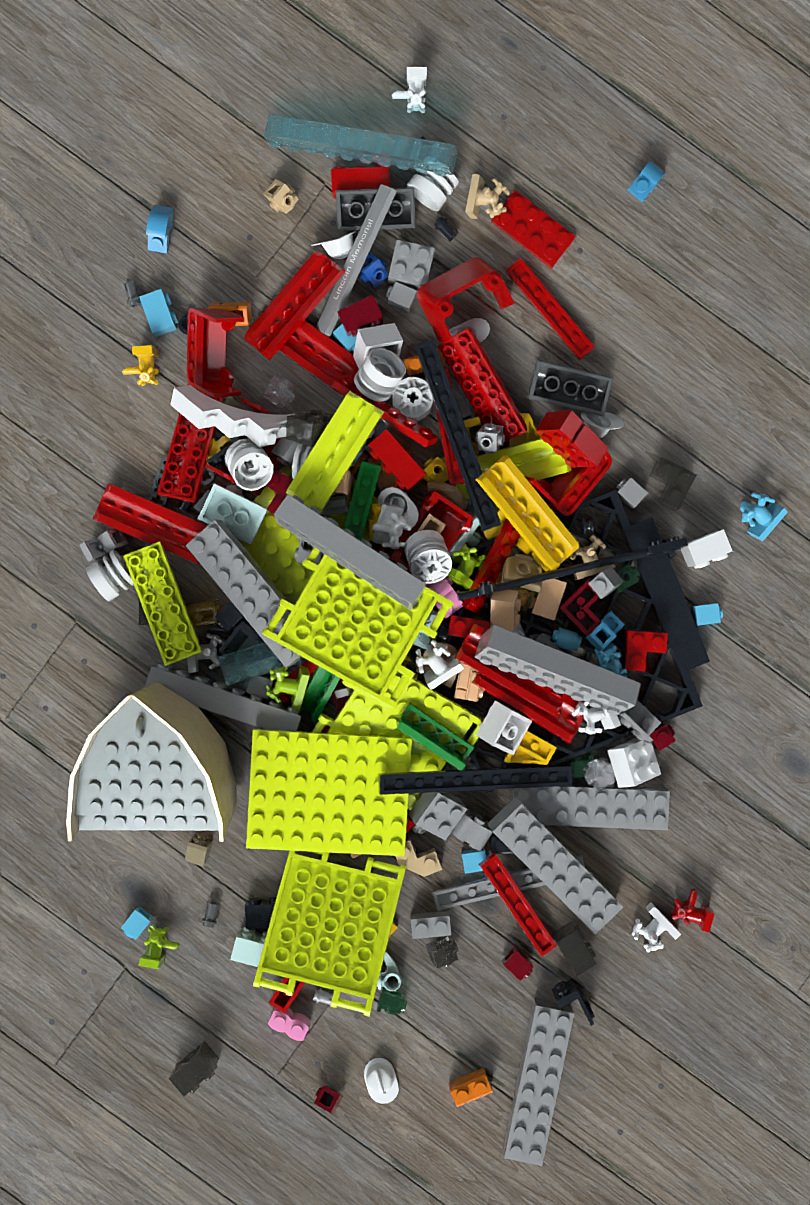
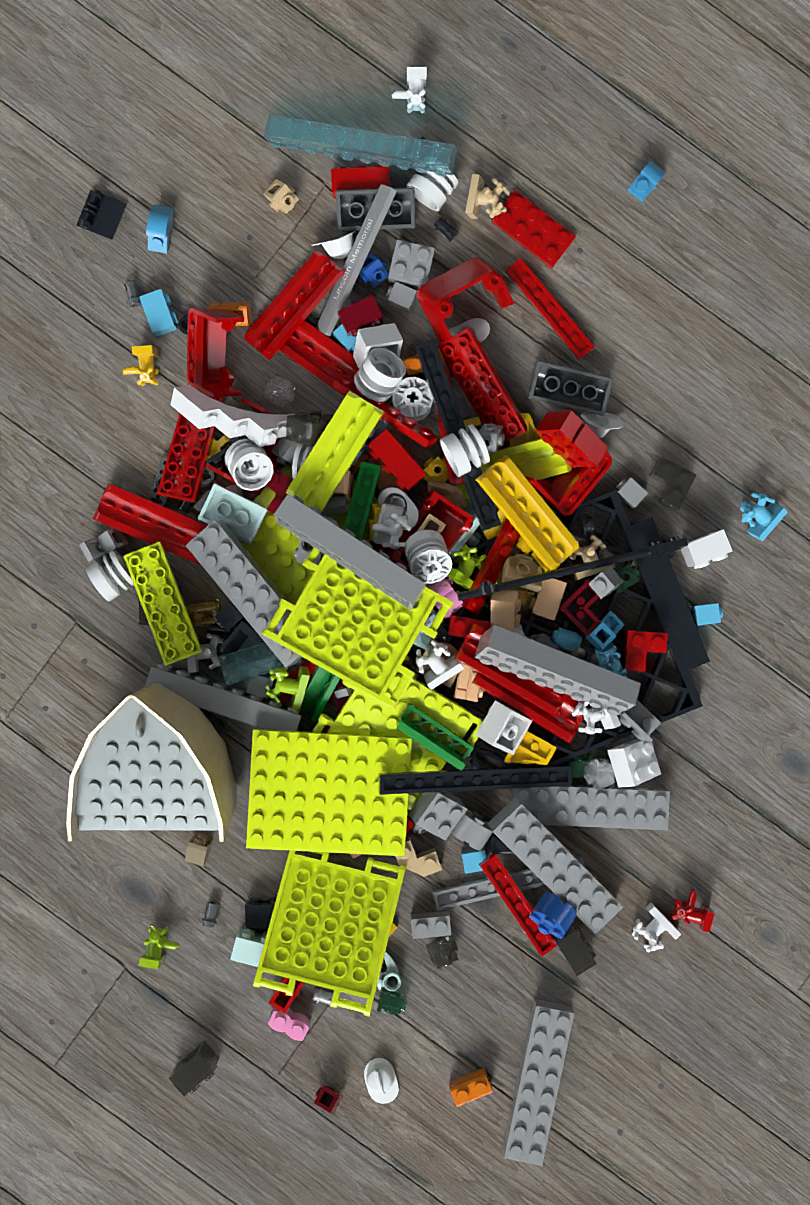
medium azure brick [121,905,154,939] -> none
dark red brick [502,947,533,981] -> none
black bracket [552,979,595,1026] -> none
dark red brick [649,723,676,751] -> none
none -> black hinge [76,189,127,240]
none -> white wheel [440,424,490,477]
none -> blue brick [529,893,576,939]

